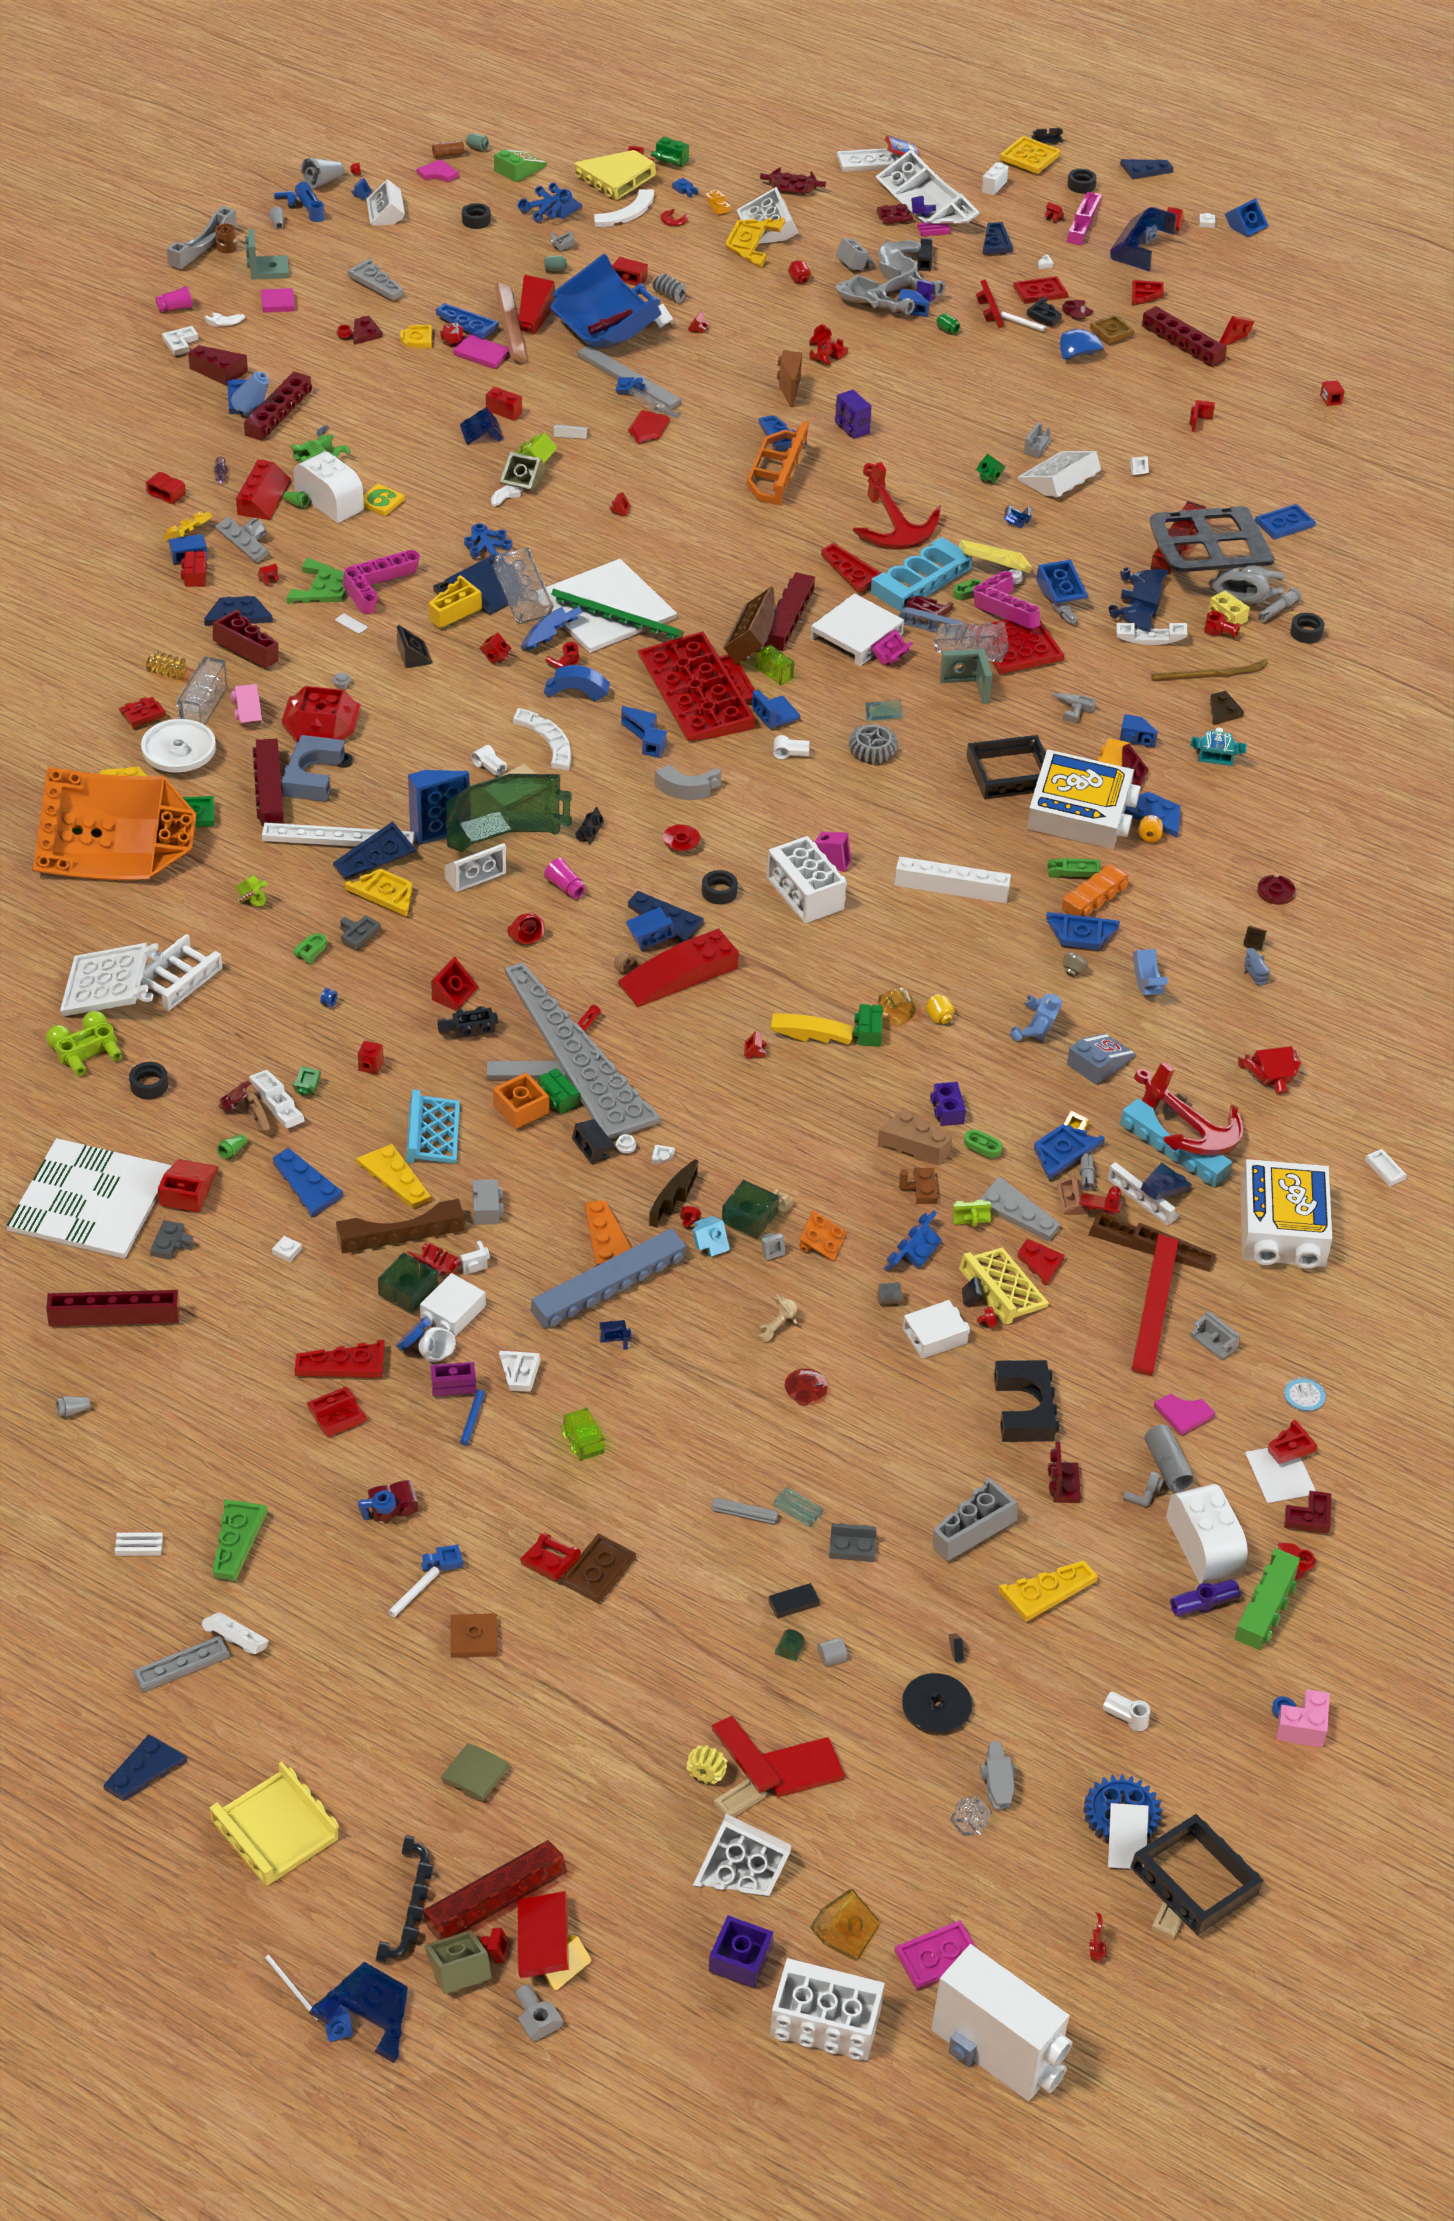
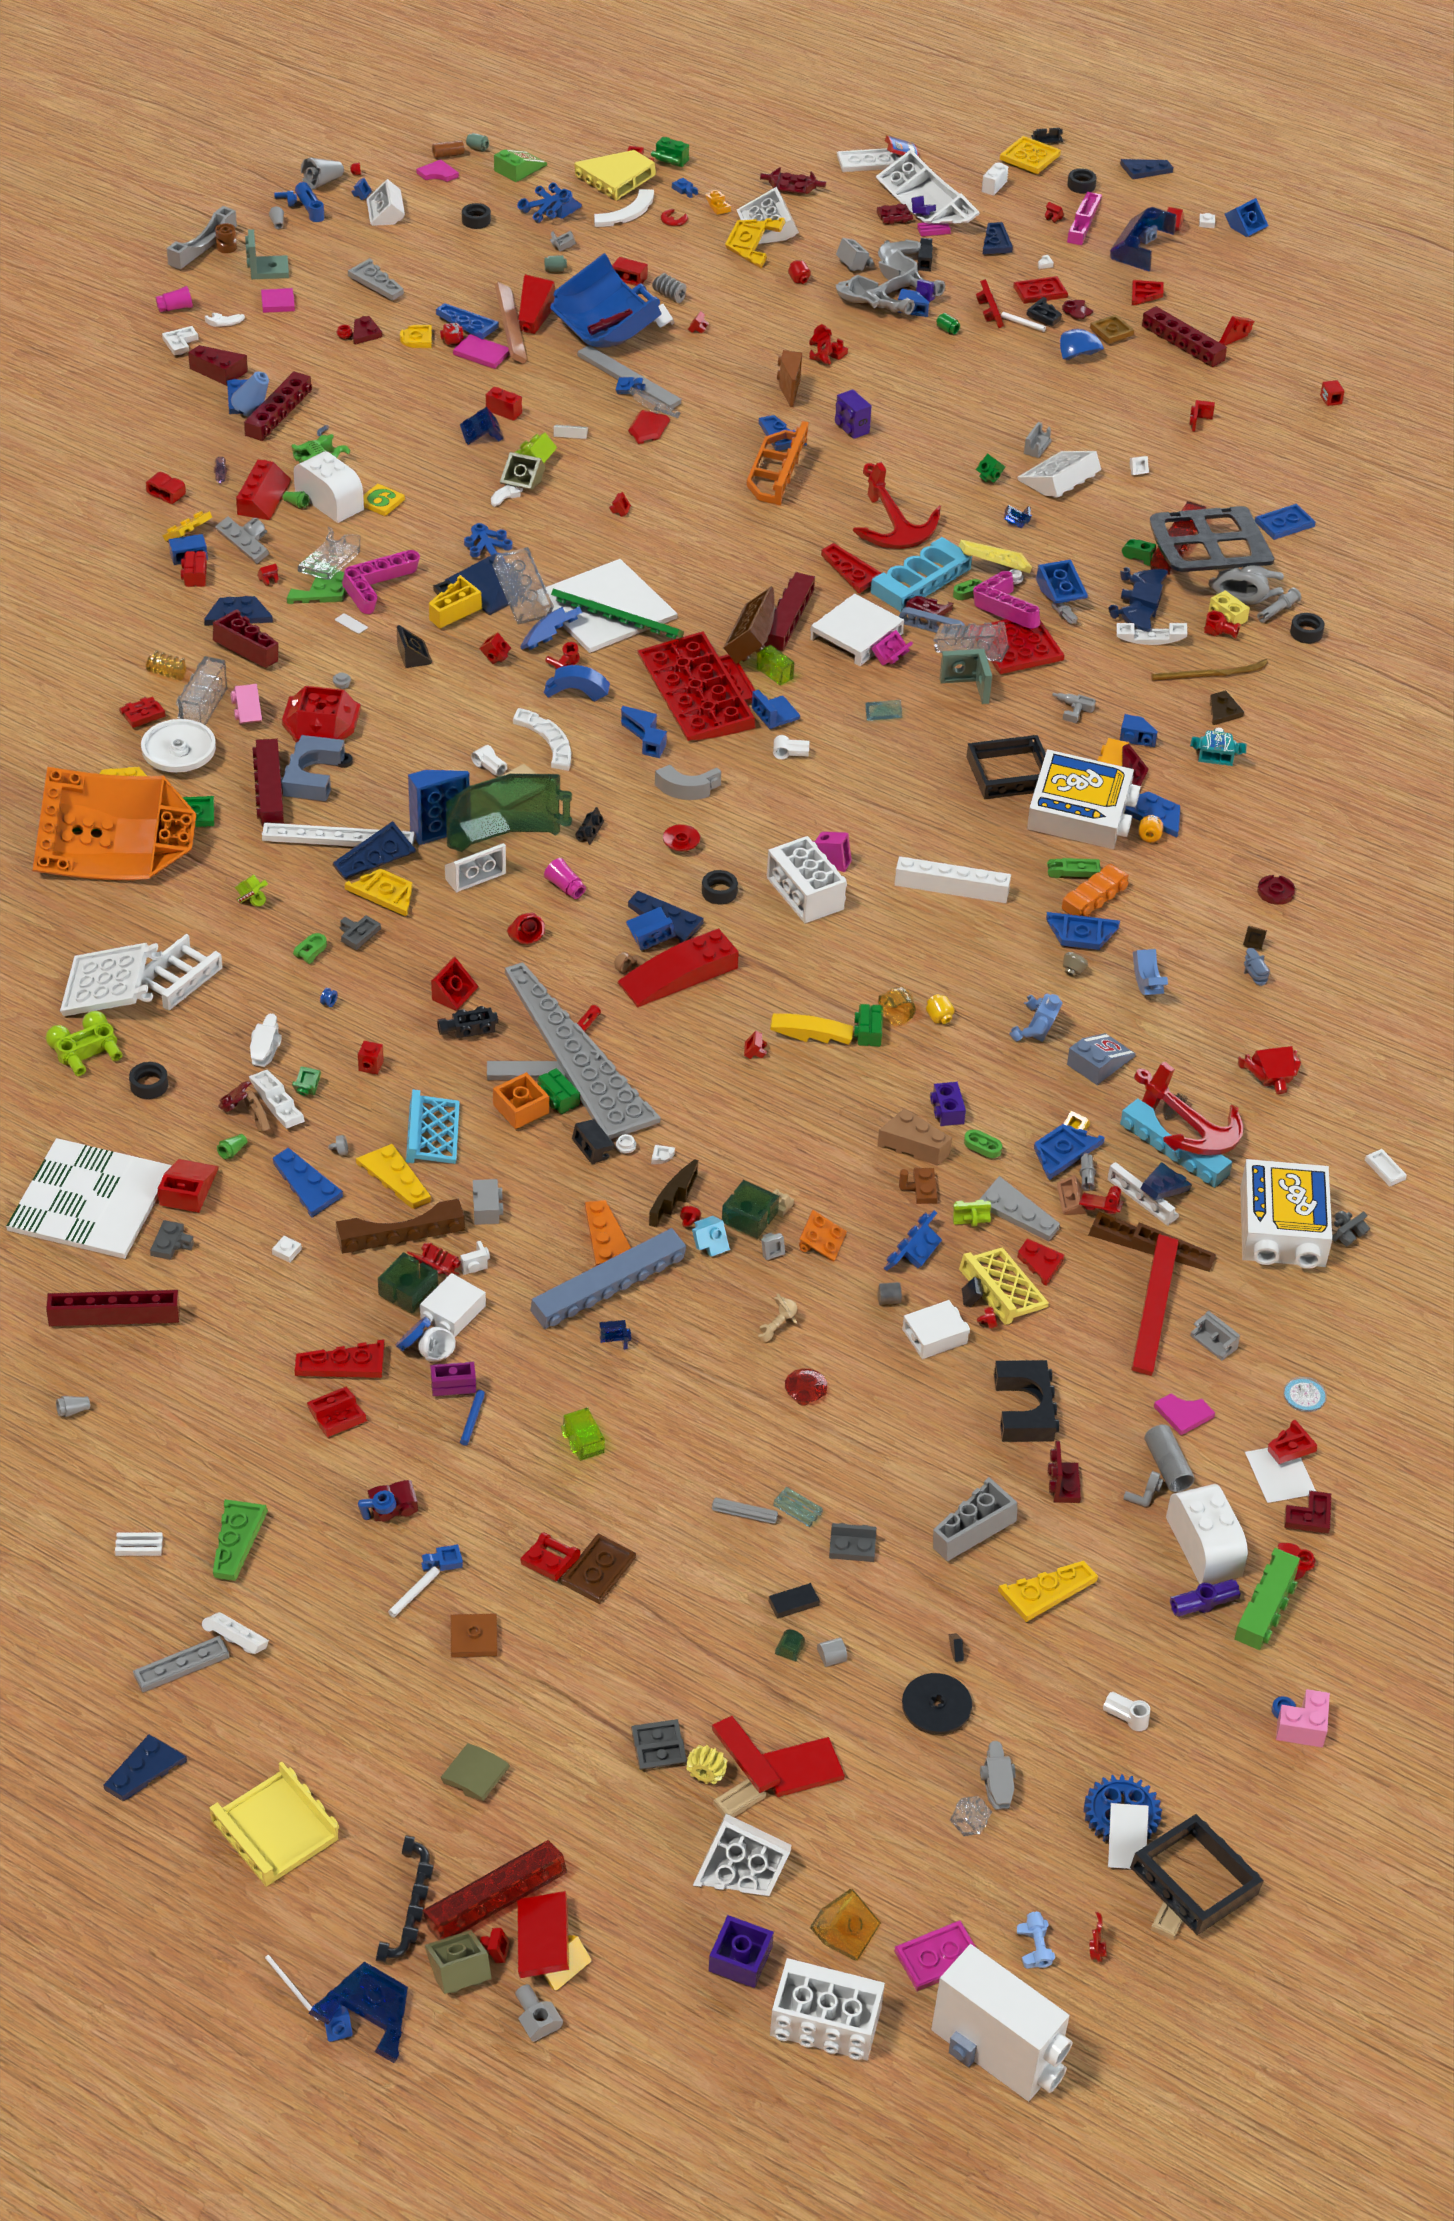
white wing [499,1351,541,1392] -> none
light grey gear [849,723,898,764] -> none
none -> white hinge [250,1013,282,1067]
none -> clear plate [298,527,360,580]
none -> light grey tile [328,1135,348,1156]
none -> dark grey slope [631,1719,687,1770]
none -> light blue piece [1017,1912,1055,1968]
none -> green leg [1122,539,1156,566]
none -> dark grey hips [1332,1211,1370,1247]

